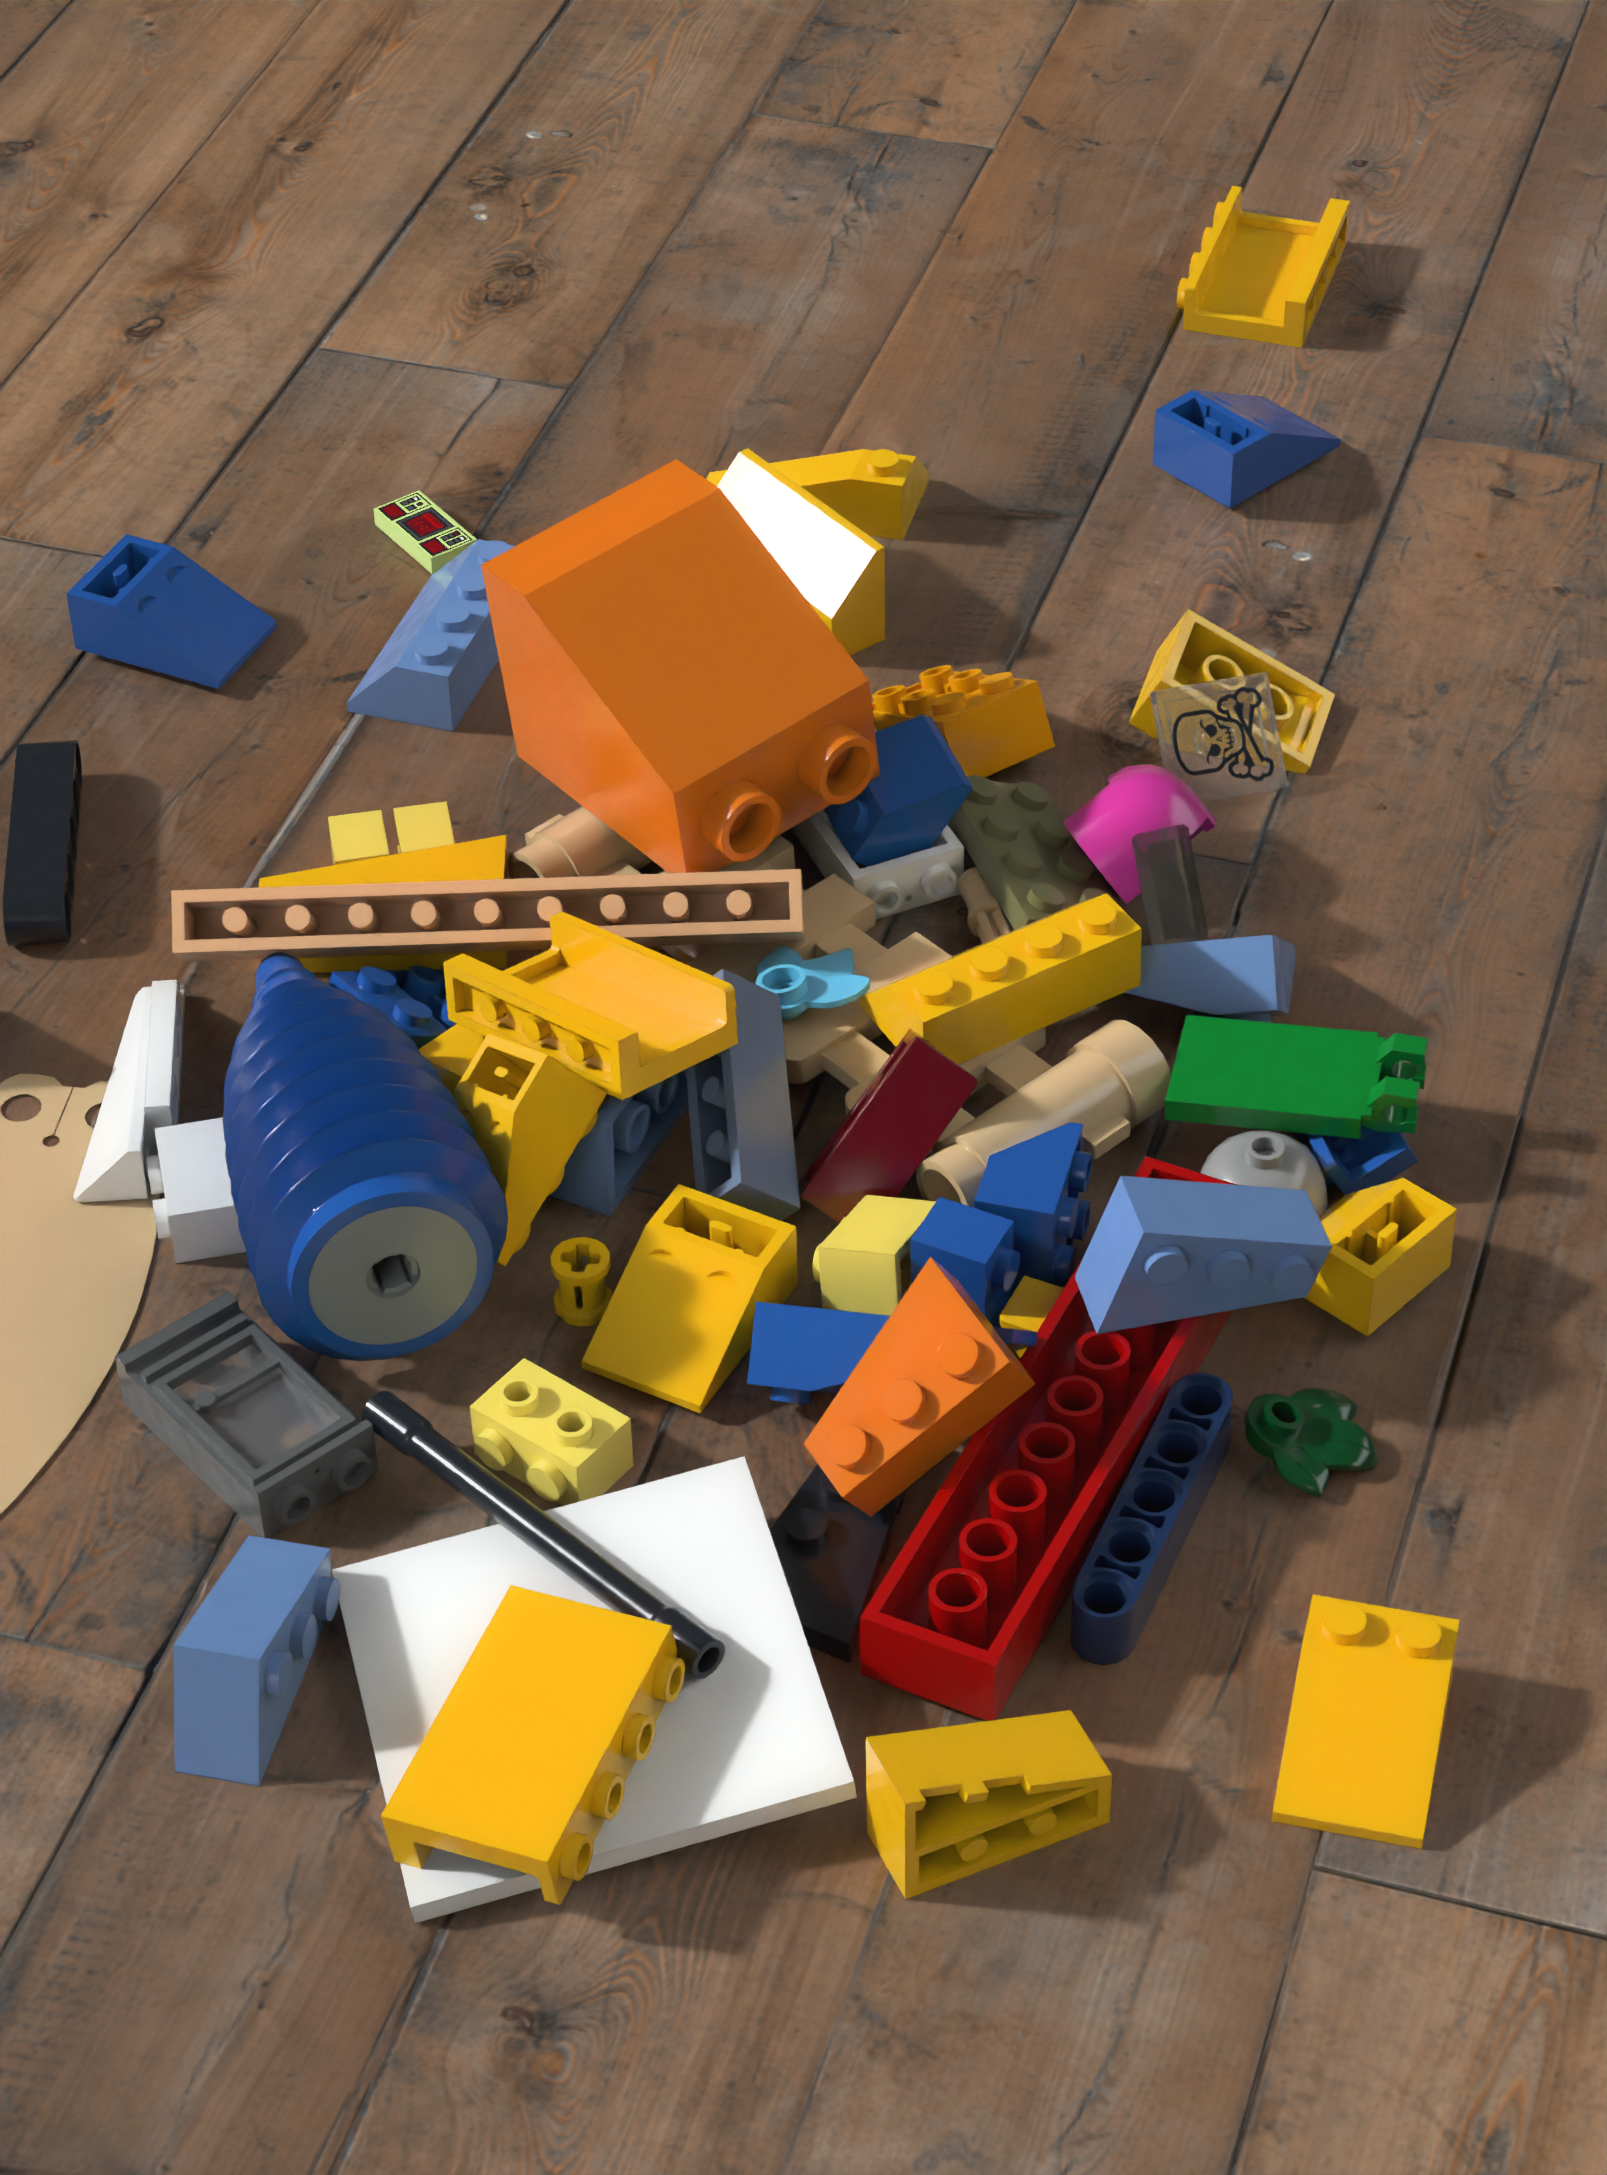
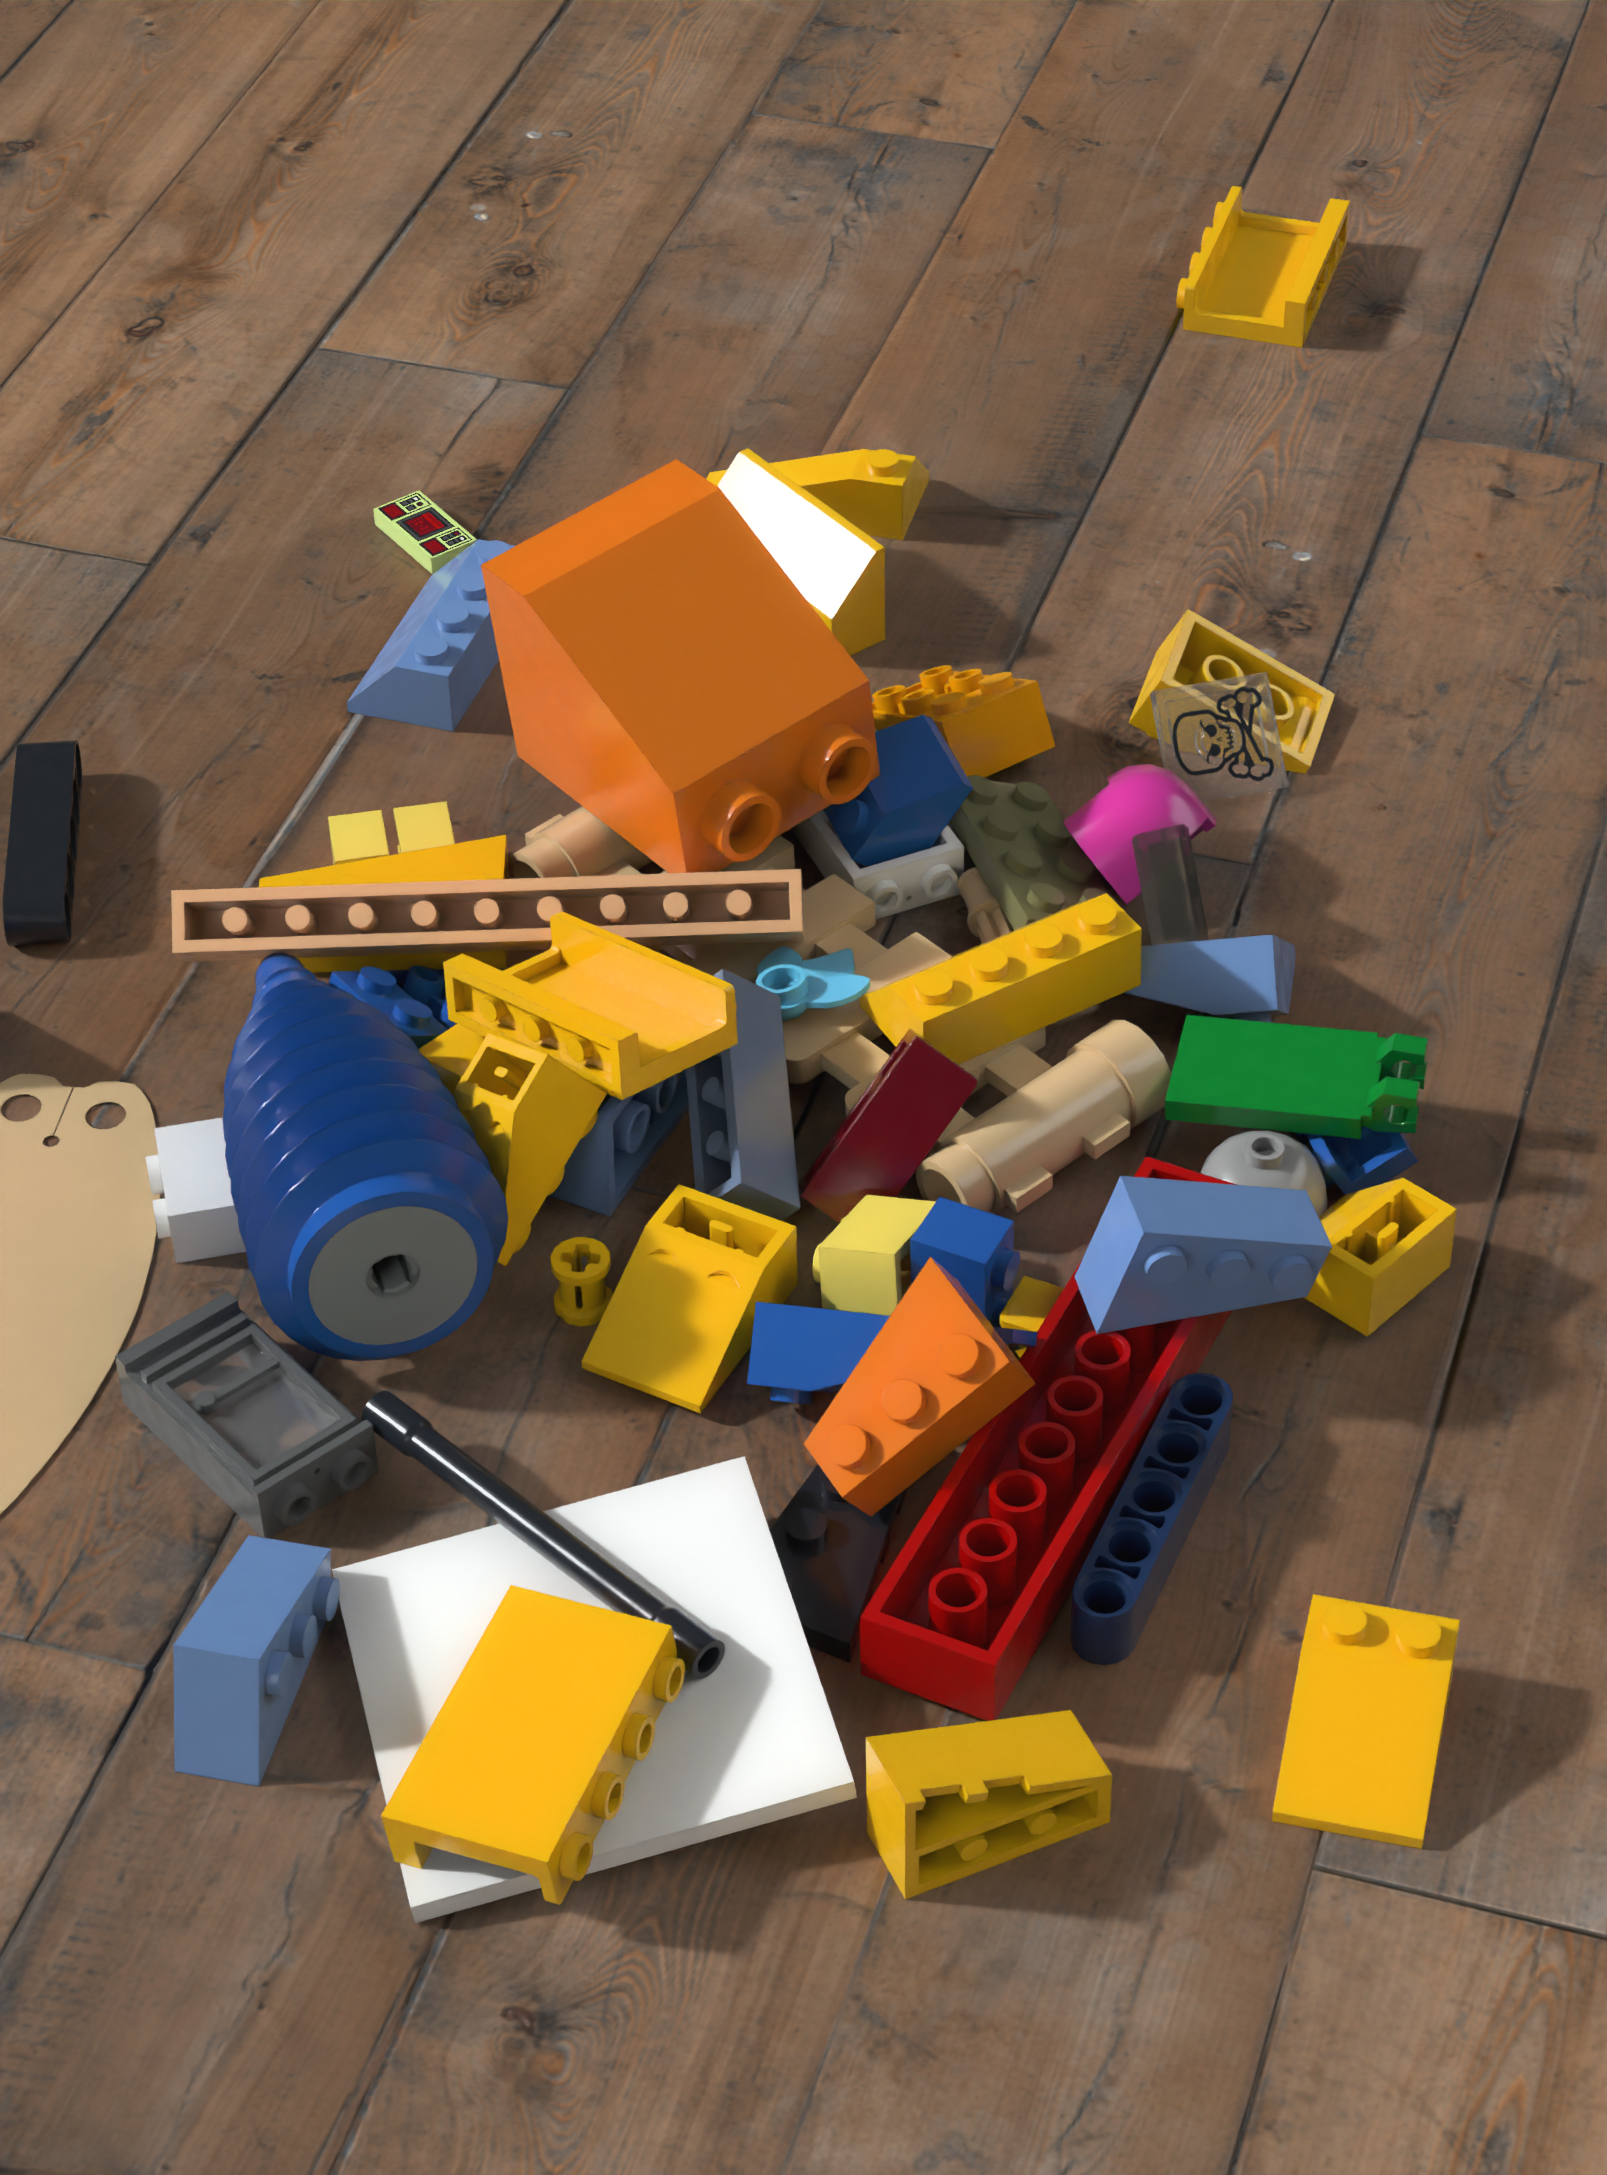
blue slope [66,534,277,689] -> none
white wedge [73,980,186,1202] -> none
light yellow brick [470,1358,634,1506] -> none
blue slope [974,1122,1093,1293] -> none
blue slope [1153,390,1341,508] -> none
dark green plate [1244,1388,1378,1497] -> none

